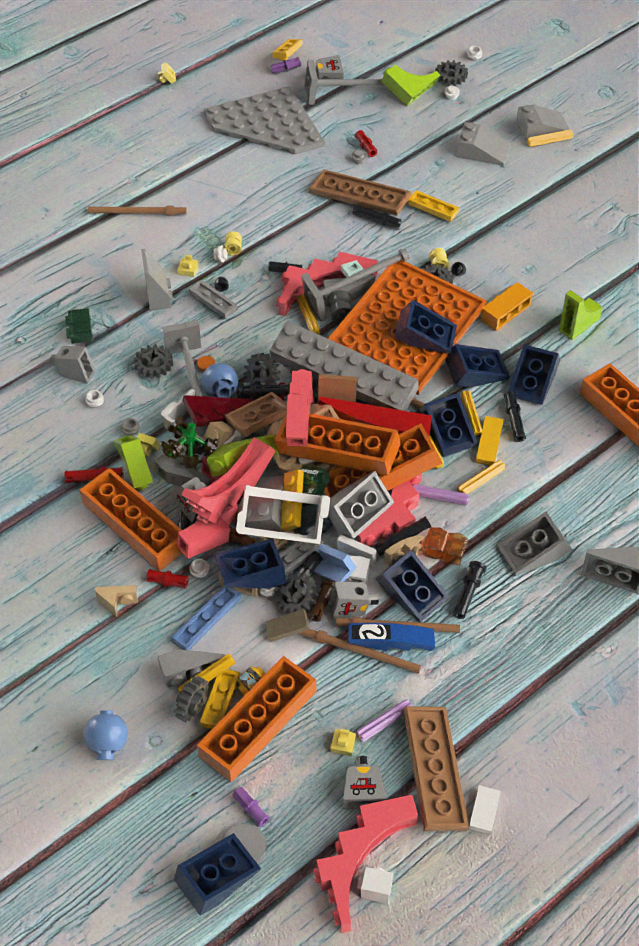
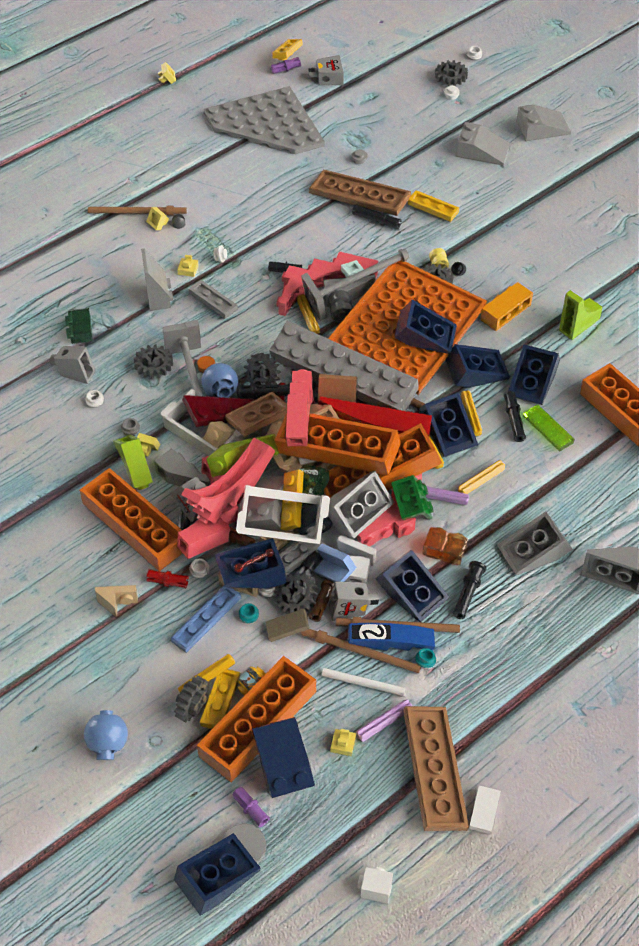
red pin [65,466,124,483] -> none
light grey slope [158,649,225,687] -> none
dark brown plant [160,416,218,469] -> none
black hinge [215,276,229,292] -> none
light yellow wheel [224,232,242,255] -> none
light grey tile [304,60,385,105] -> none
coral arch [313,795,418,933] -> none
light grey torso [343,756,387,809] -> none
red pin [355,130,378,157] -> none
black pin [374,516,431,556] -> none
lime arch [381,64,440,106] -> none
tan slope [384,535,424,566] -> none
yellow tile [476,416,504,465] -> none
yellow axle [527,129,573,147] -> none
none -> light yellow tile [146,207,169,230]
none -> dark grey hinge [172,214,186,229]
none -> clear red hinge [234,549,274,572]
none -> teal plate [239,603,259,623]
none -> dark blue slope [252,717,315,798]
none -> white bar [322,668,406,696]
none -> green bracket [391,475,434,520]
none -> teal plate [415,648,436,668]
none -> clear neon green tile [523,404,575,452]

